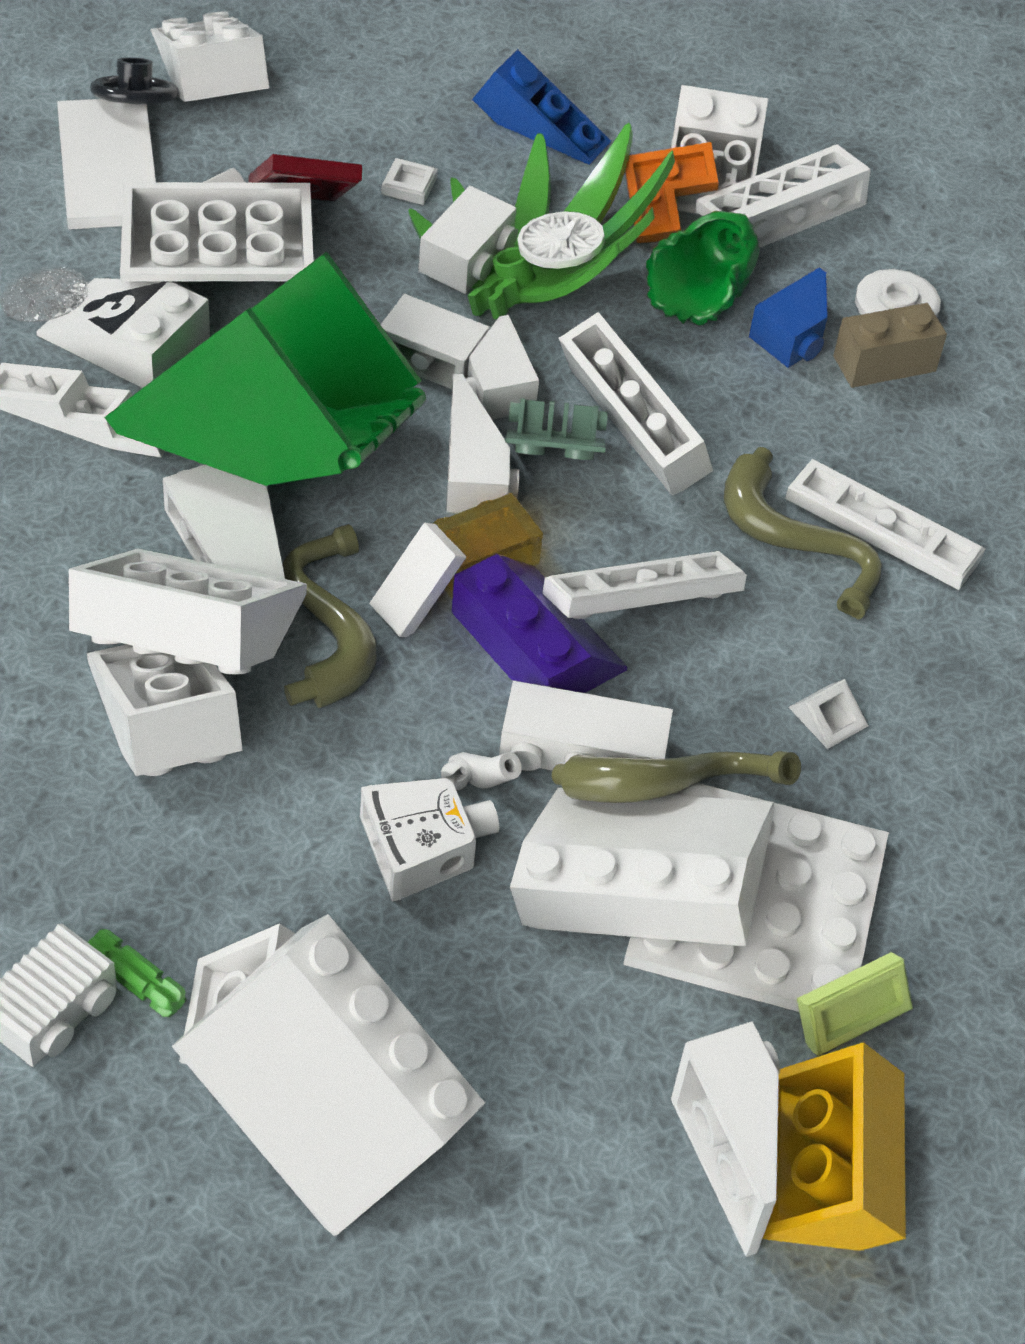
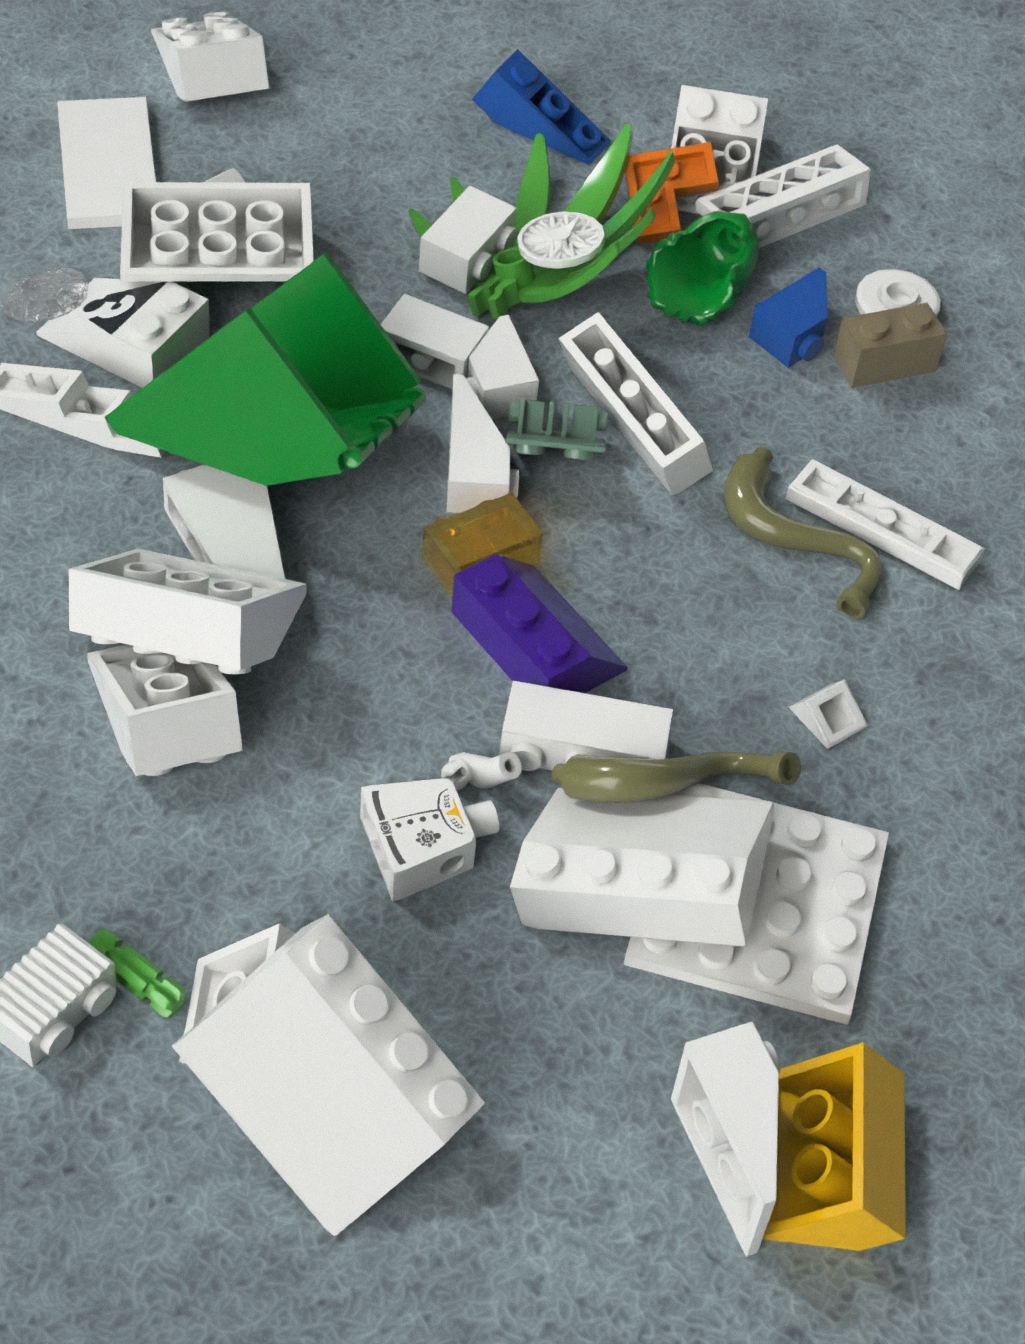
black piece [90,57,178,104] -> none
dark red tile [248,154,362,201] -> none
olive animal [282,524,378,709] -> none
white tile [369,523,466,637] -> none
white tile [381,158,438,205] -> none
white plate [543,551,747,619] -> none
yellowish green tile [797,952,913,1056] -> none

